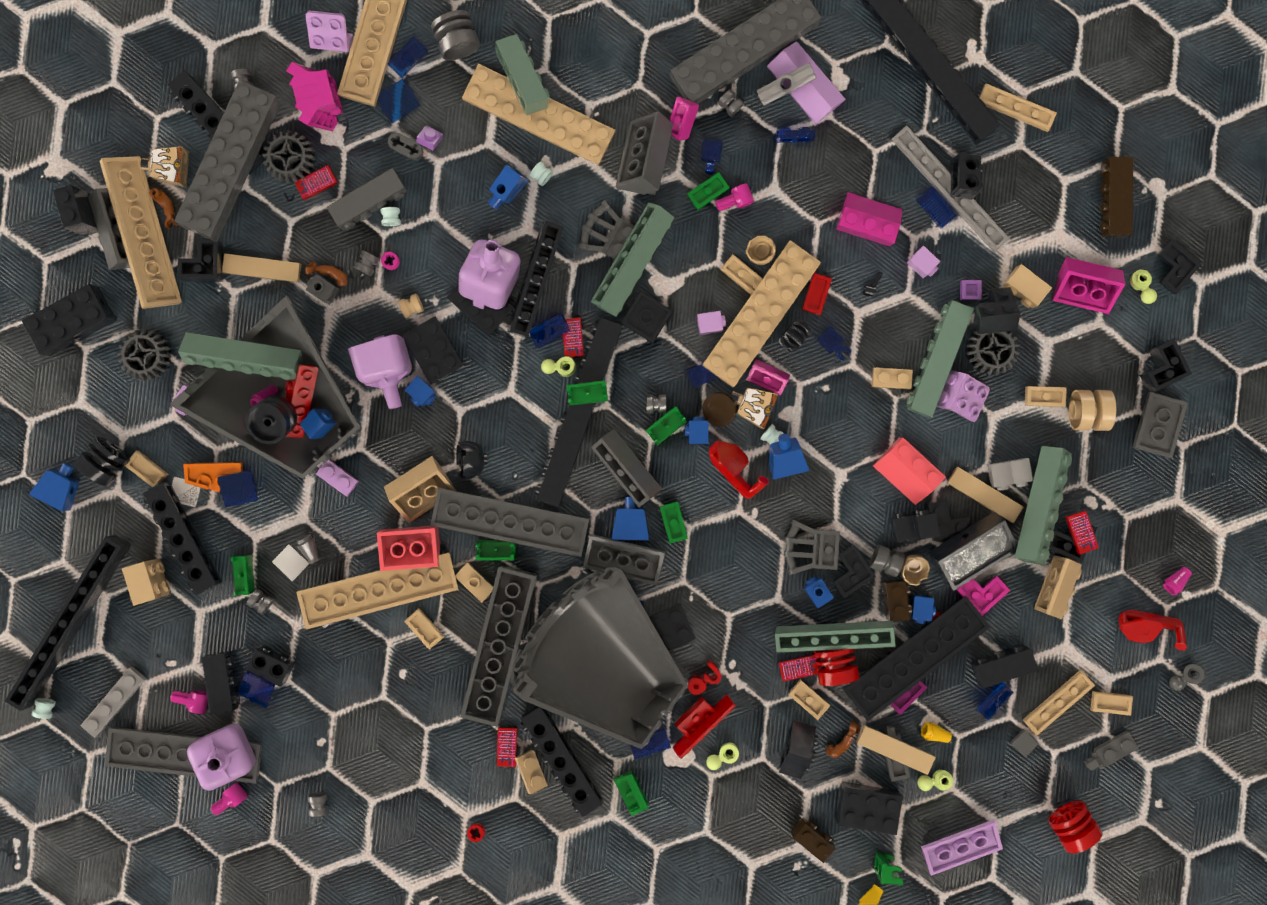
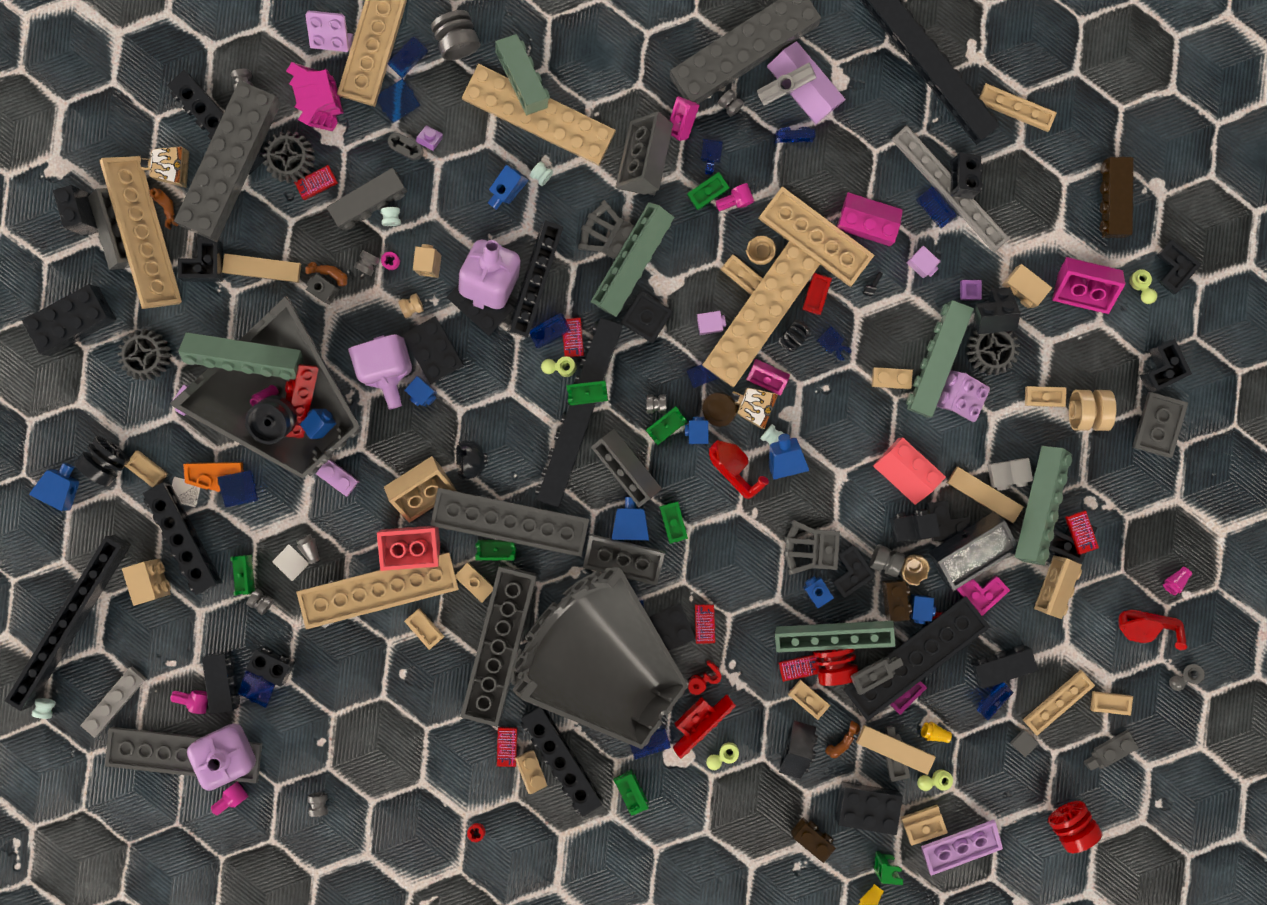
none -> tan brick [413,244,442,278]
none -> red tile [695,604,715,644]
none -> tan plate [758,187,874,287]
none -> dark grey hinge [850,657,904,695]
none -> tan plate [901,805,948,846]

